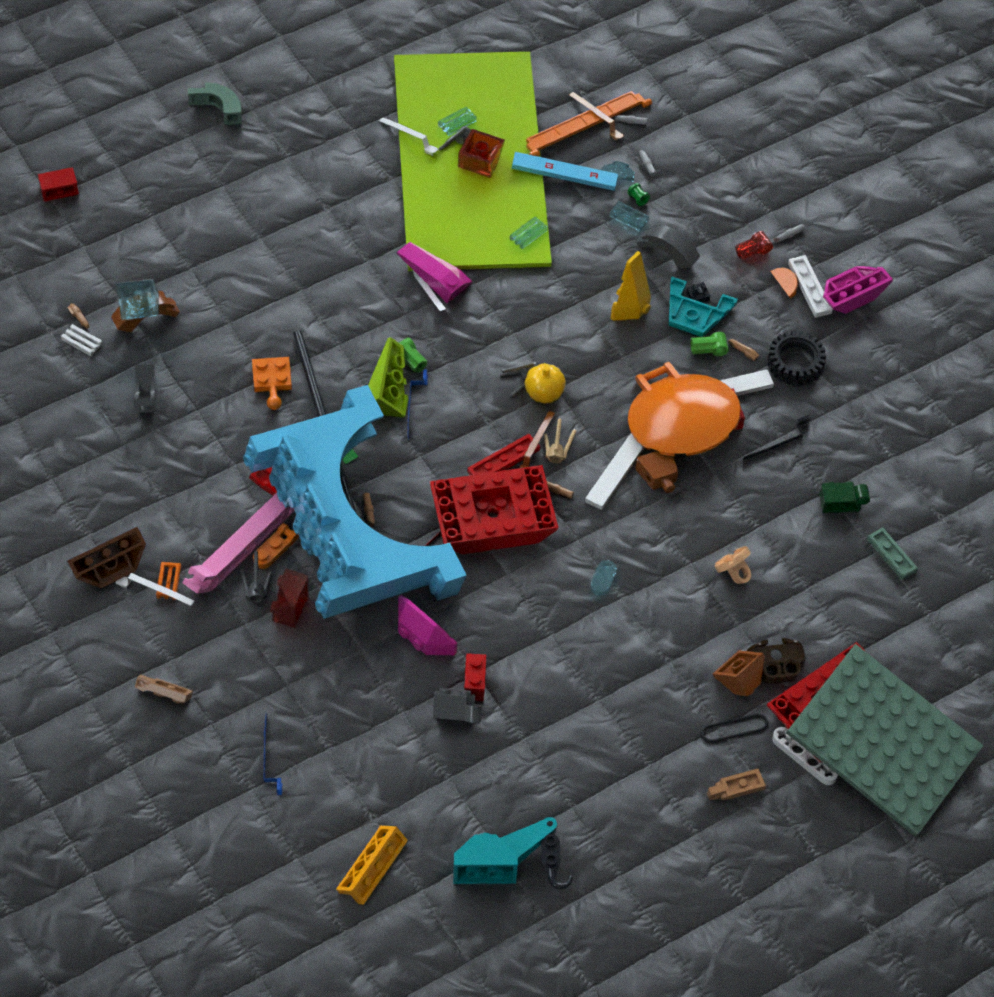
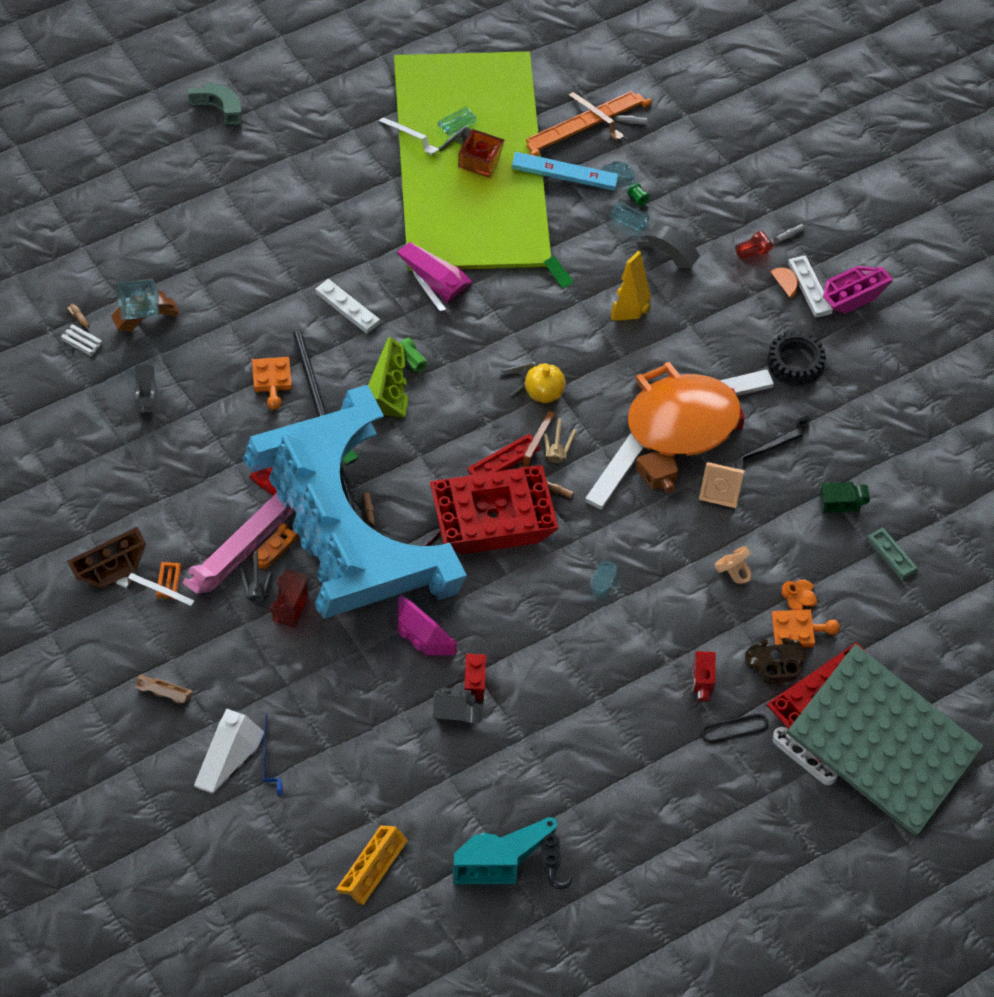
red brick [38,167,79,202] -> none
blue piece [408,369,428,441] -> none
clear light blue tile [510,217,548,249] -> none
light grey piece [639,150,657,177] -> none
teal wing [668,277,738,337] -> none
black tile [686,282,711,302] -> none
bright green piece [691,332,729,356] -> none
medium nougat hinge [707,769,766,800] -> none
dark orange slope [713,650,765,696] -> none
medium nougat piece [728,339,759,361] -> none
none -> white wedge [194,709,264,794]
none -> white plate [315,279,380,334]
none -> green sticker [544,256,574,288]
none -> red torso [692,651,716,702]
none -> light nougat tile [699,462,744,508]
none -> orange plate [771,609,840,648]
none -> orange plate [781,579,817,610]

